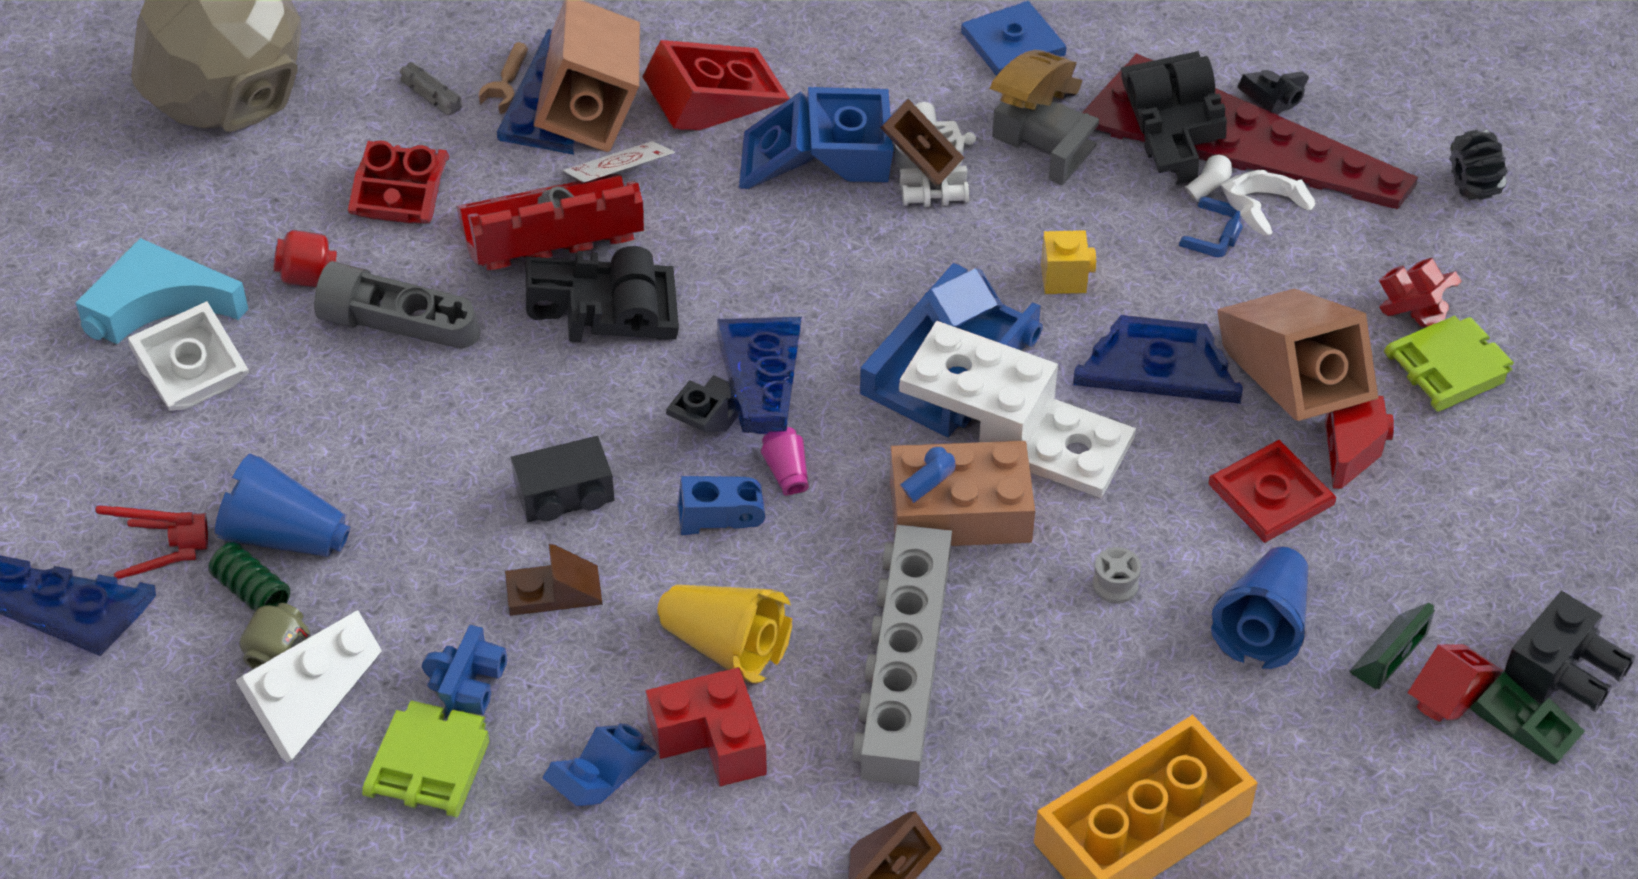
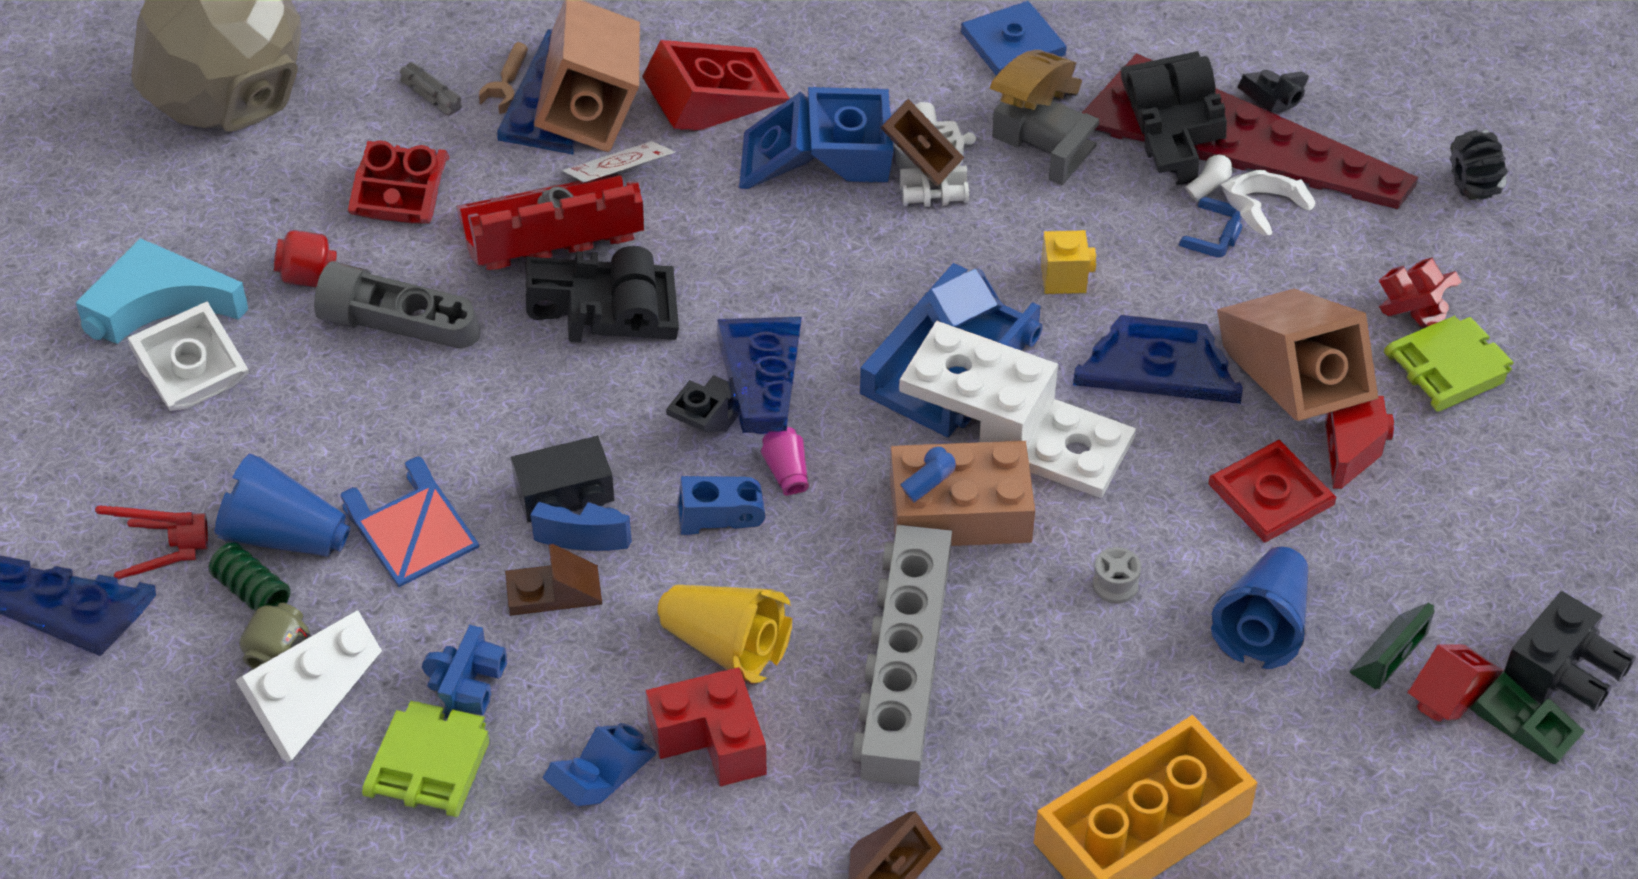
none -> flag [340,456,480,587]
none -> blue slope [531,502,632,551]

